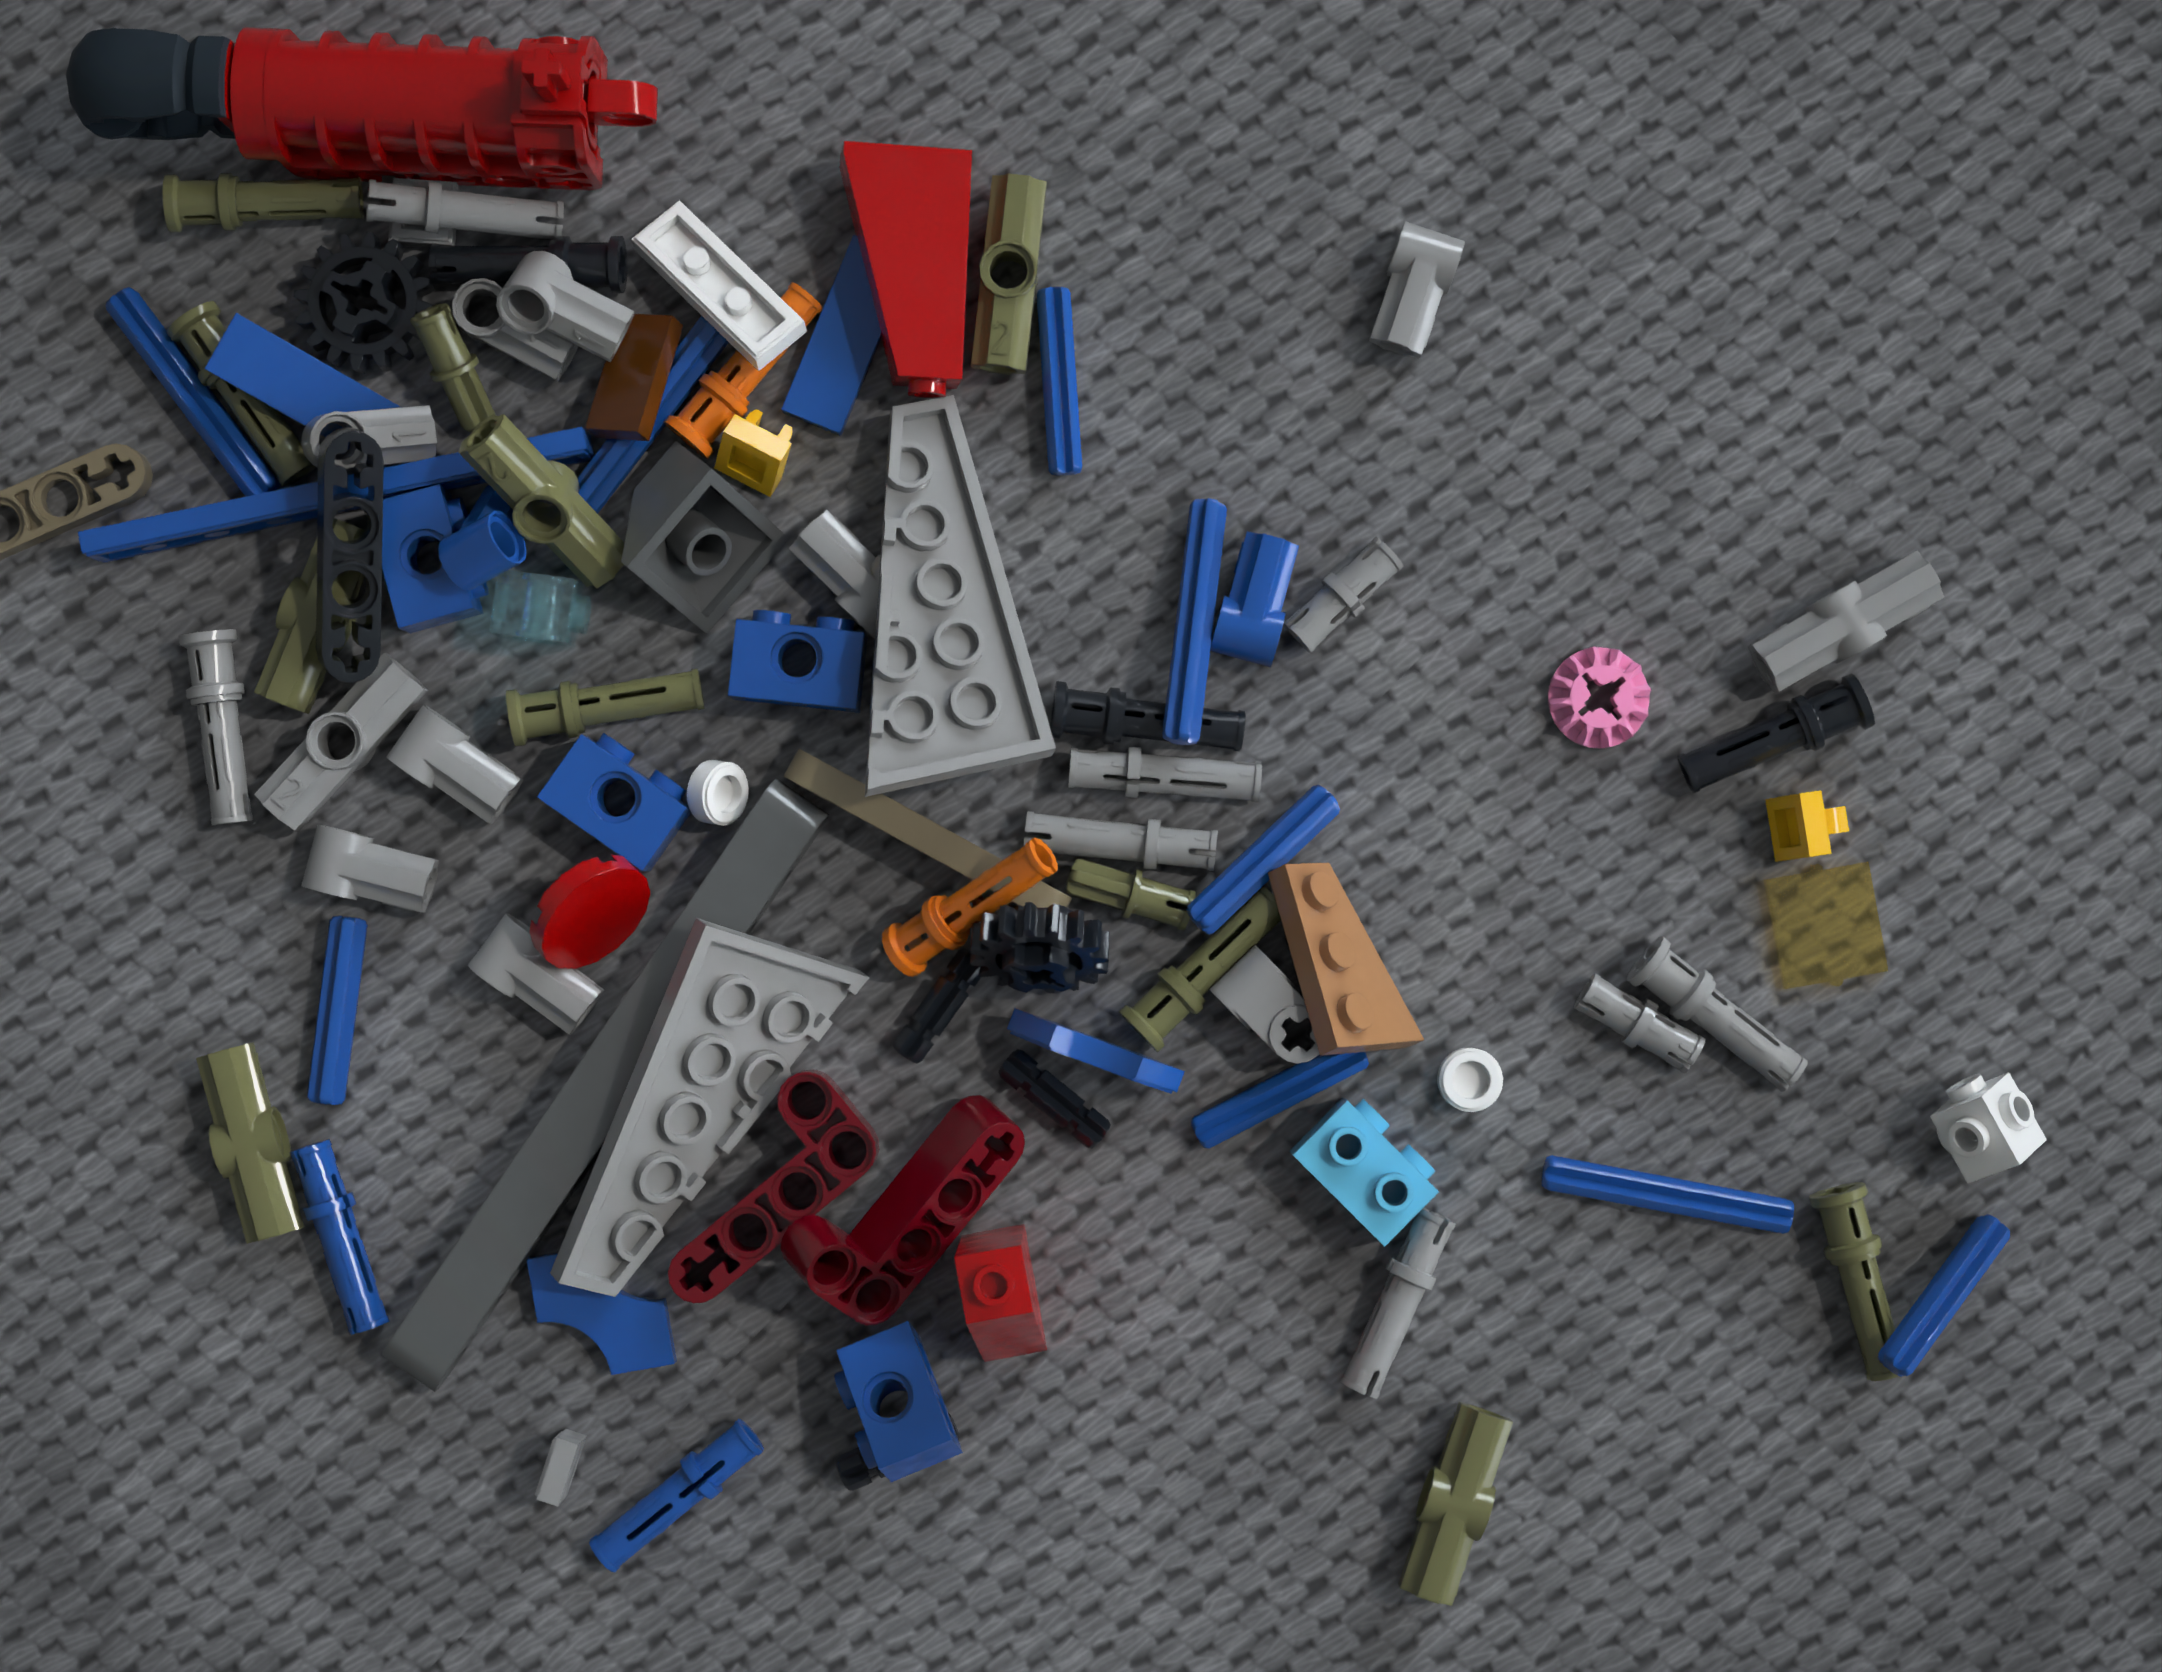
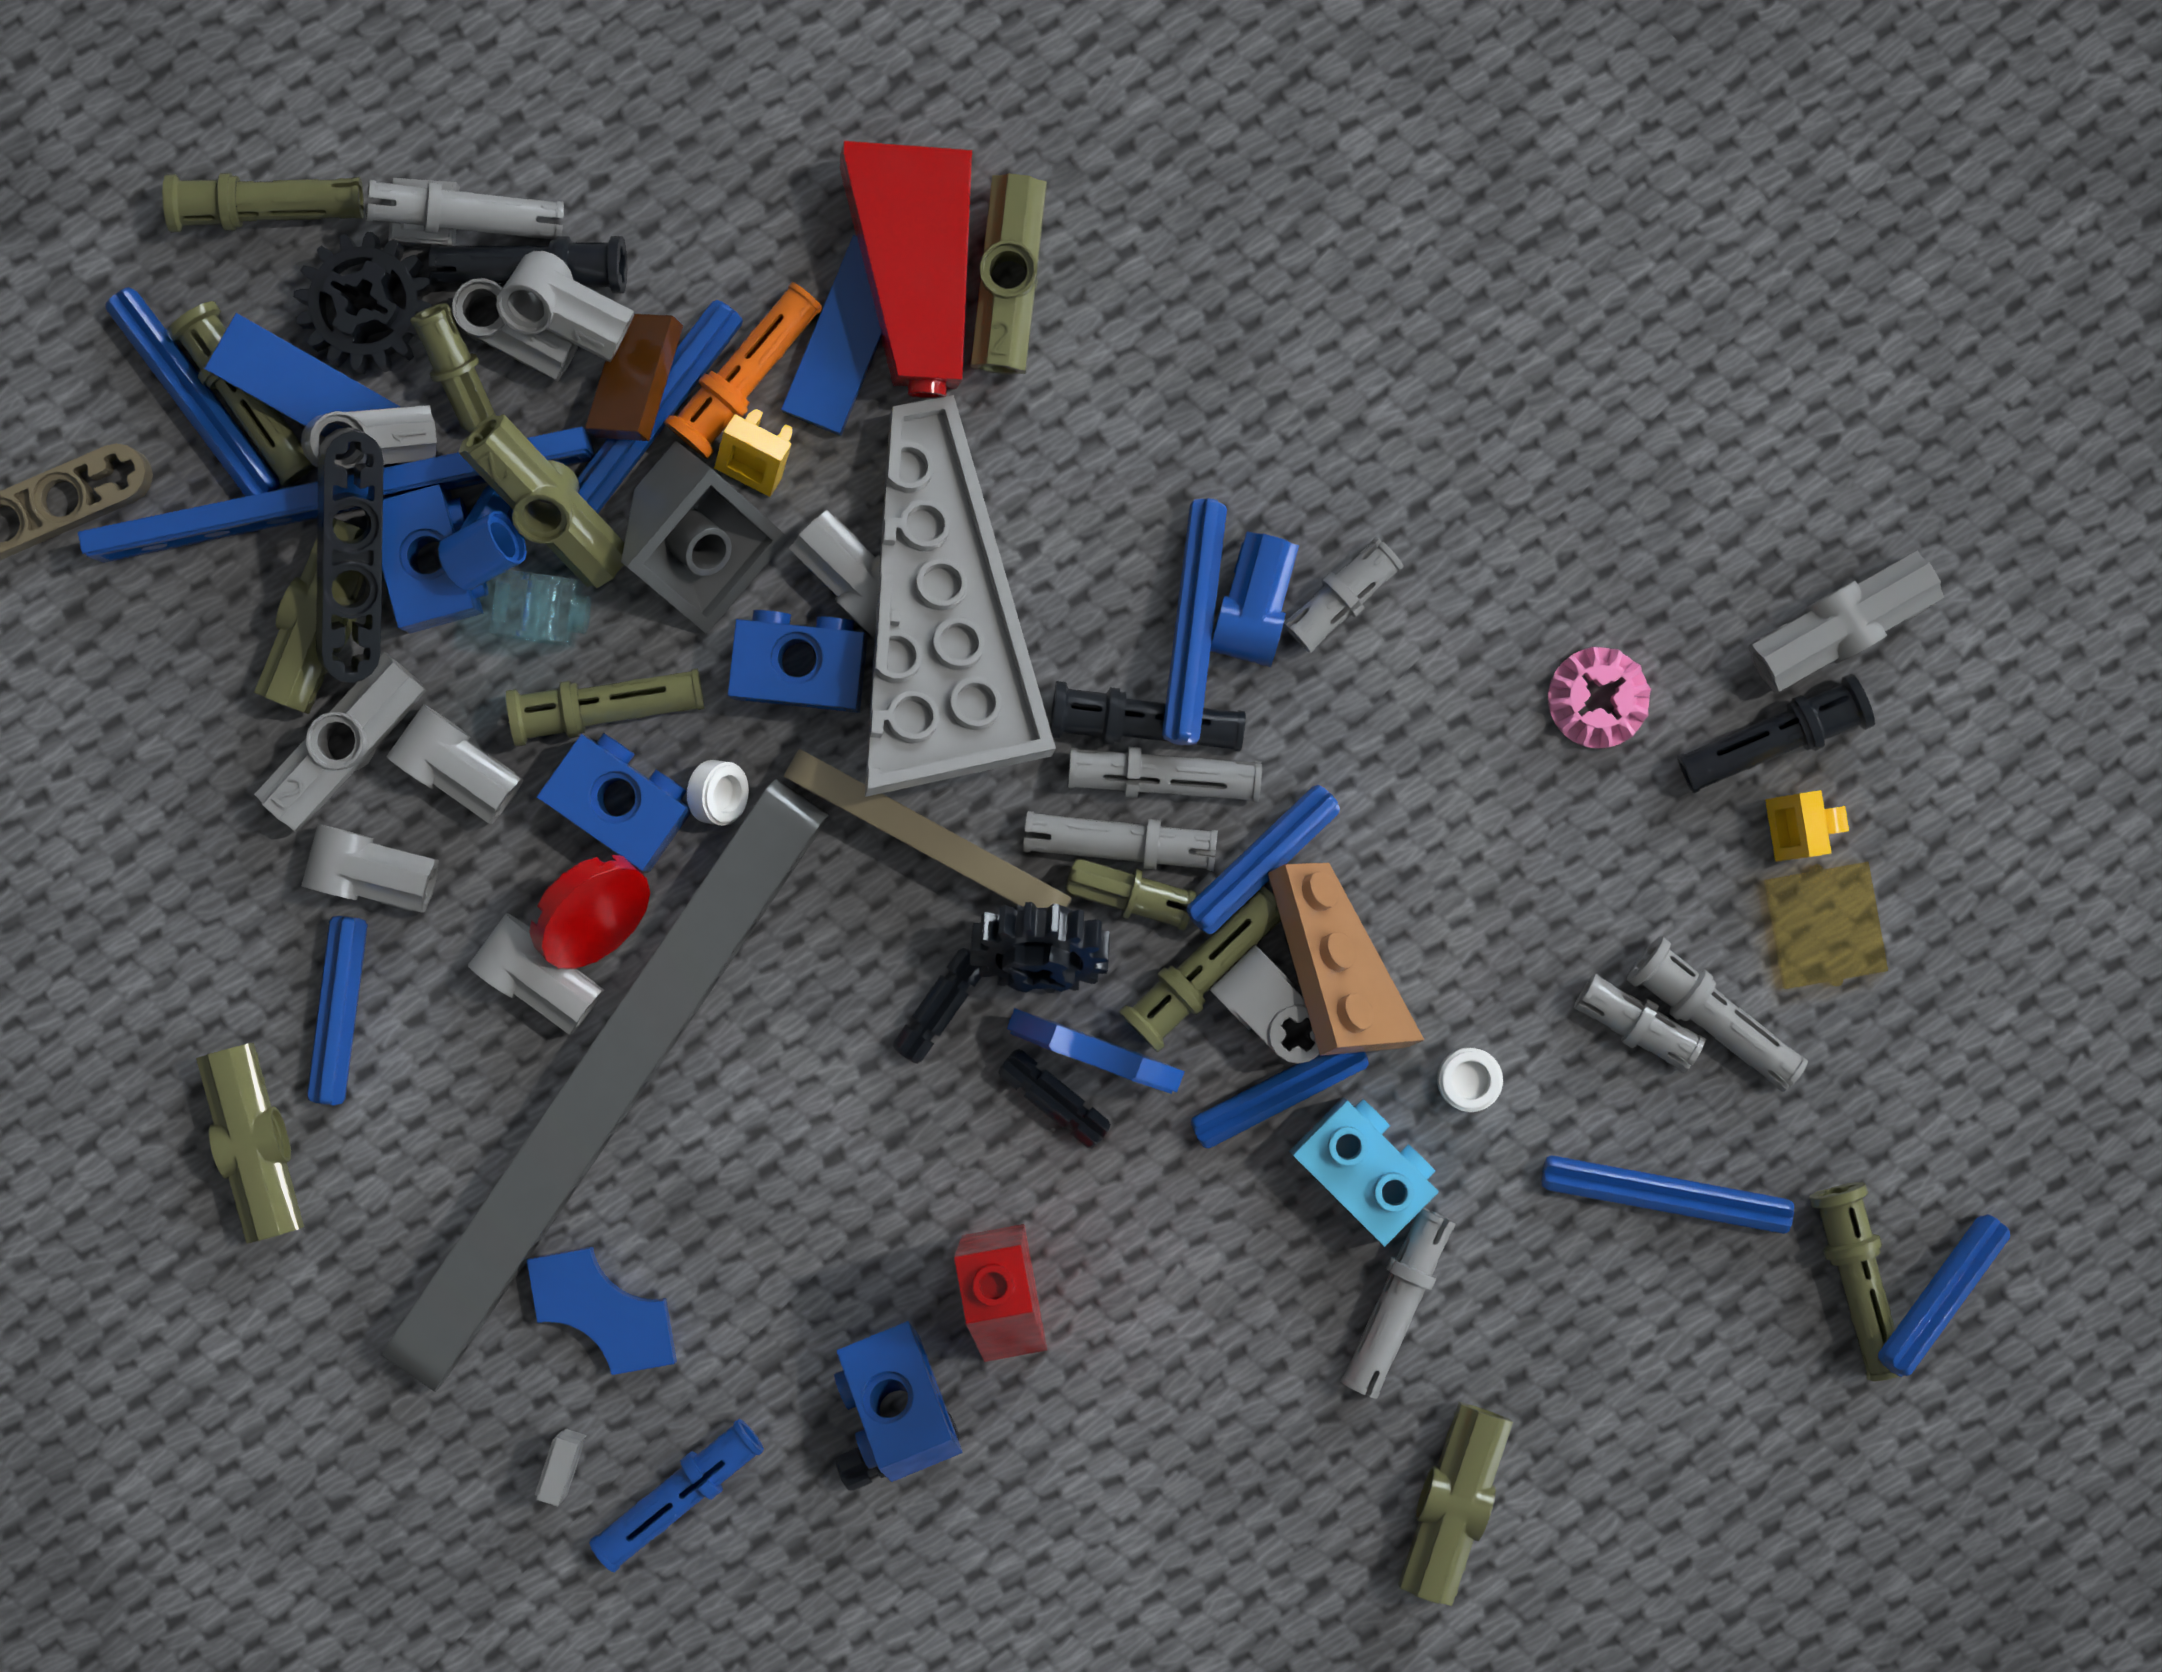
red piece [66,27,658,191] -> none
light grey pin [179,629,253,825] -> none
blue pin [289,1139,390,1335] -> none
light grey wing [550,918,869,1297] -> none
white tile [631,200,807,371] -> none
dark red beam [668,1069,880,1303] -> none
dark red beam [780,1095,1025,1325] -> none
orange pin [882,837,1058,977] -> none
blue axle [1037,287,1082,476] -> none
light grey piece [1369,221,1465,359] -> none
white brick [1930,1072,2047,1184] -> none

